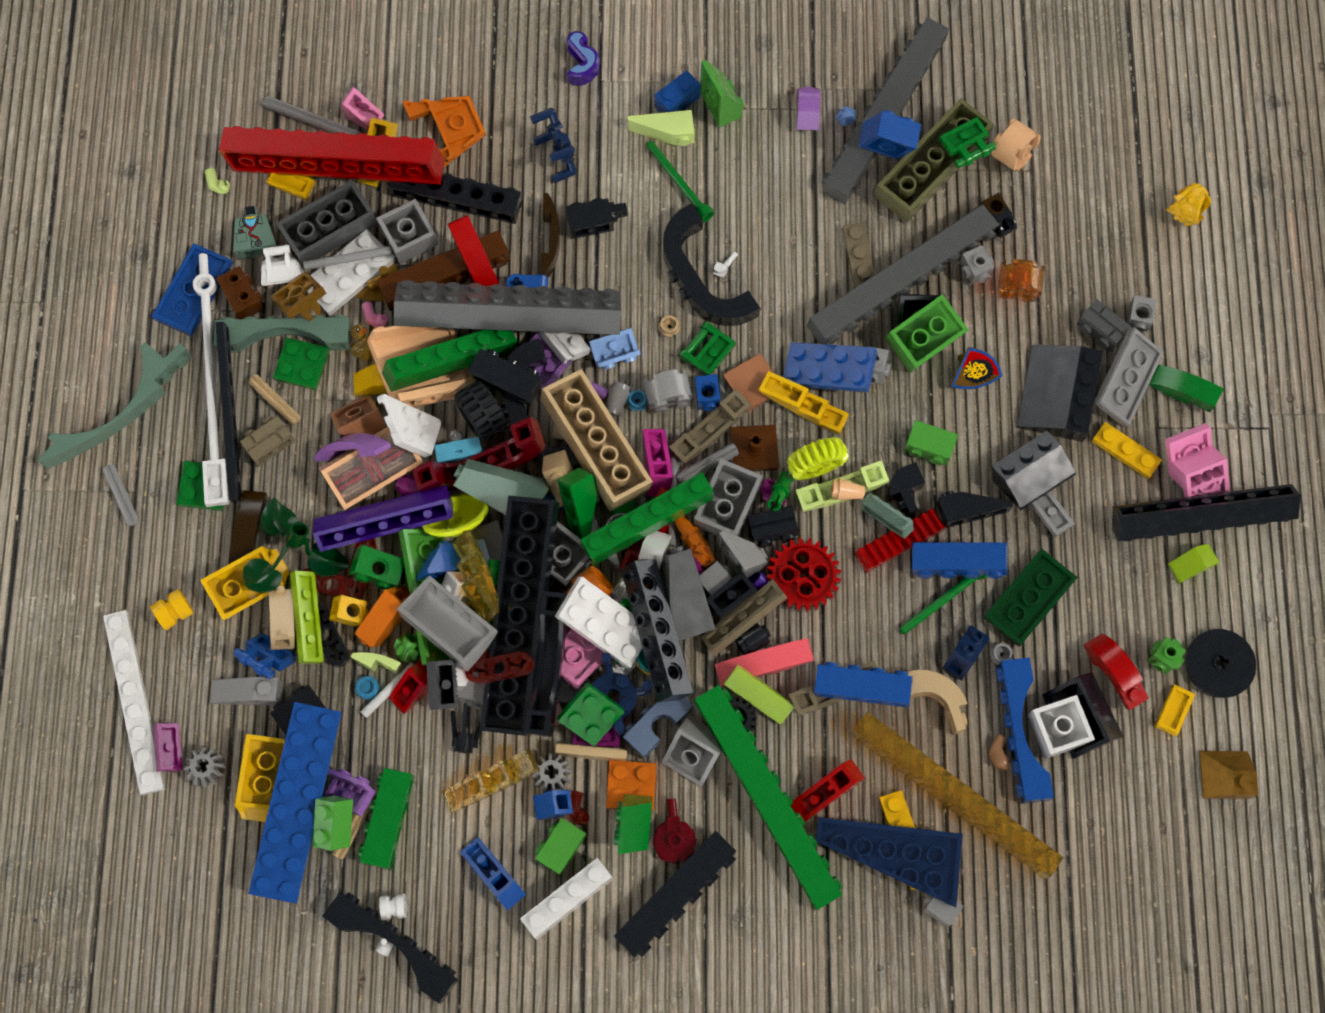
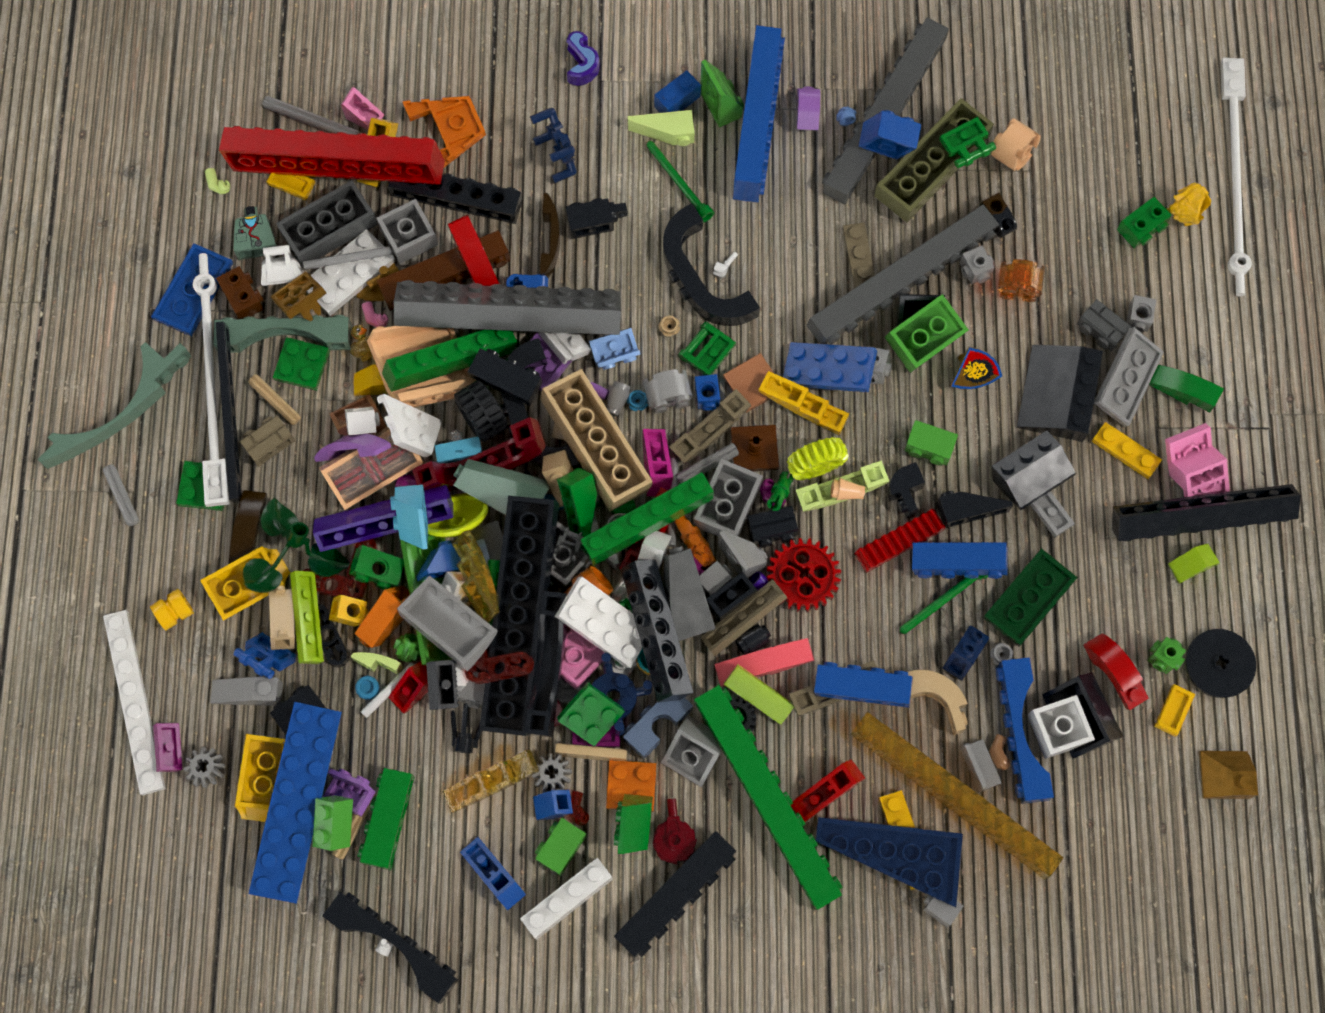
white wheel [379,894,407,921] -> none
sand green piece [861,492,914,539] -> none
none -> white brick [345,407,380,435]
none -> medium azure slope [390,485,428,549]
none -> dark grey piece [554,527,584,561]
none -> blue brick [733,25,785,203]
none -> light grey panel [960,739,1002,793]
none -> green brick [1117,196,1172,248]
none -> white bar [1221,58,1252,296]

